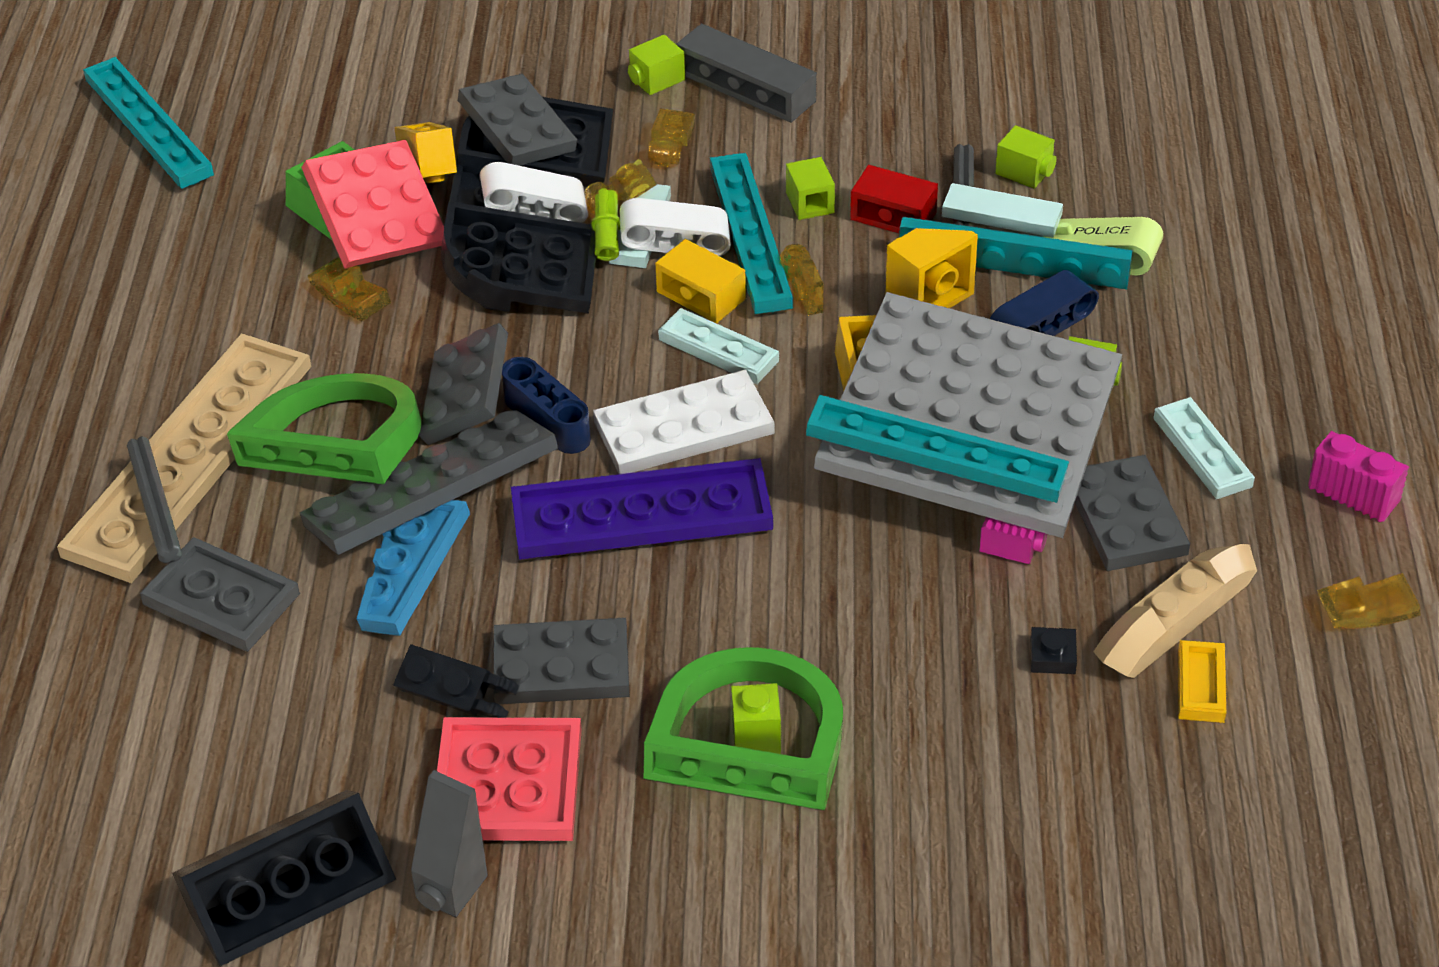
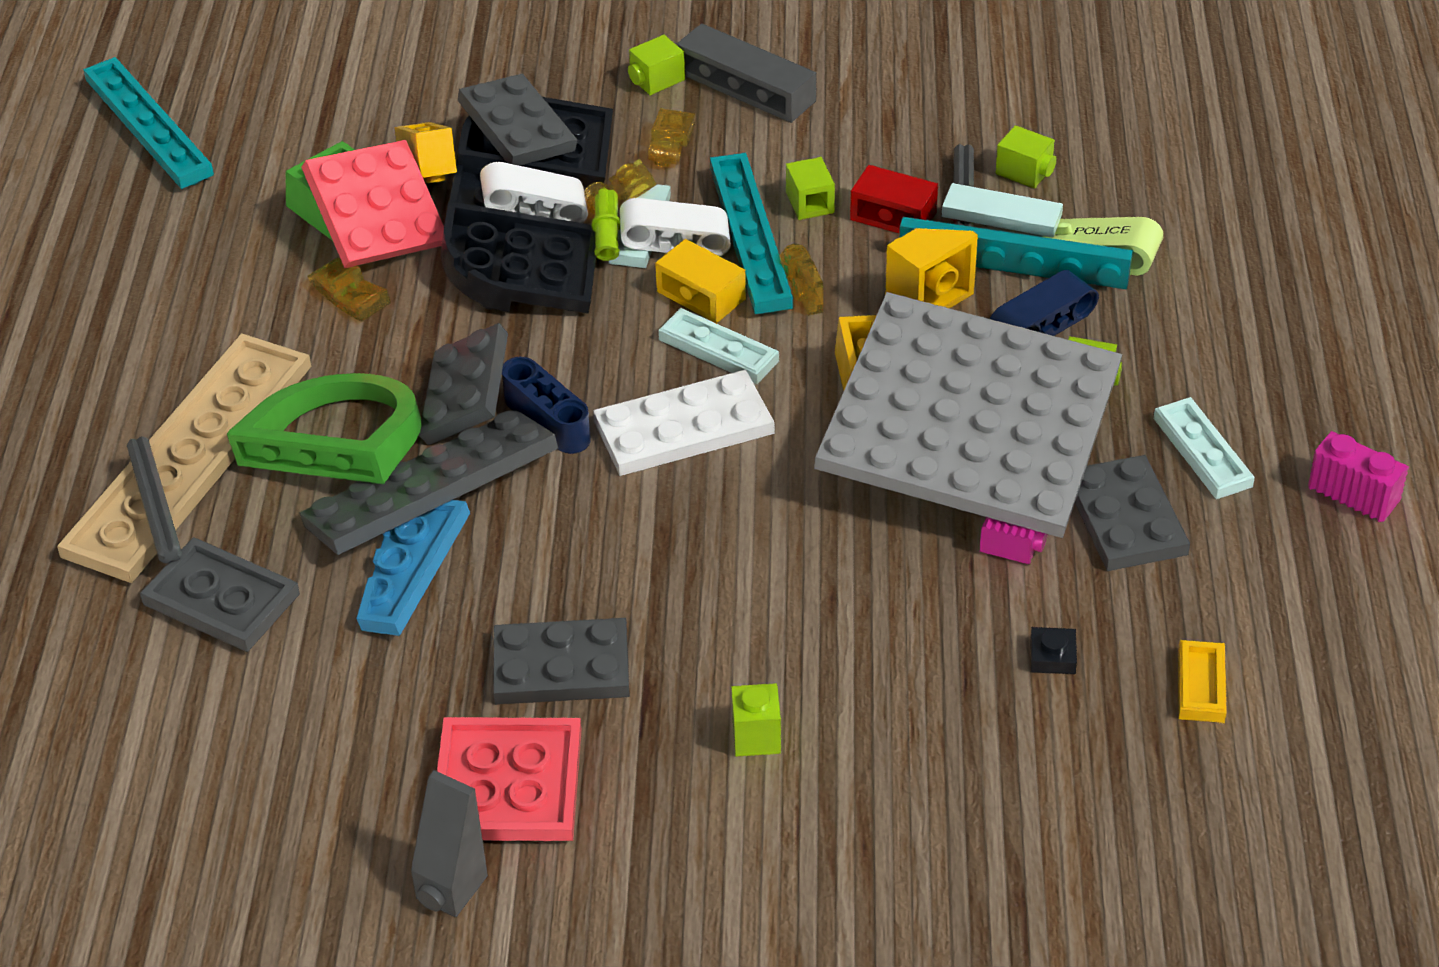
black slope [172,790,397,966] -> none
black hinge [393,644,519,718] -> none
dark purple plate [511,458,773,560] -> none
bright green window [643,647,843,810] -> none
teal plate [806,395,1069,503] -> none
tan brick [1093,544,1257,678] -> none
clear yellow slope [1317,573,1421,629] -> none

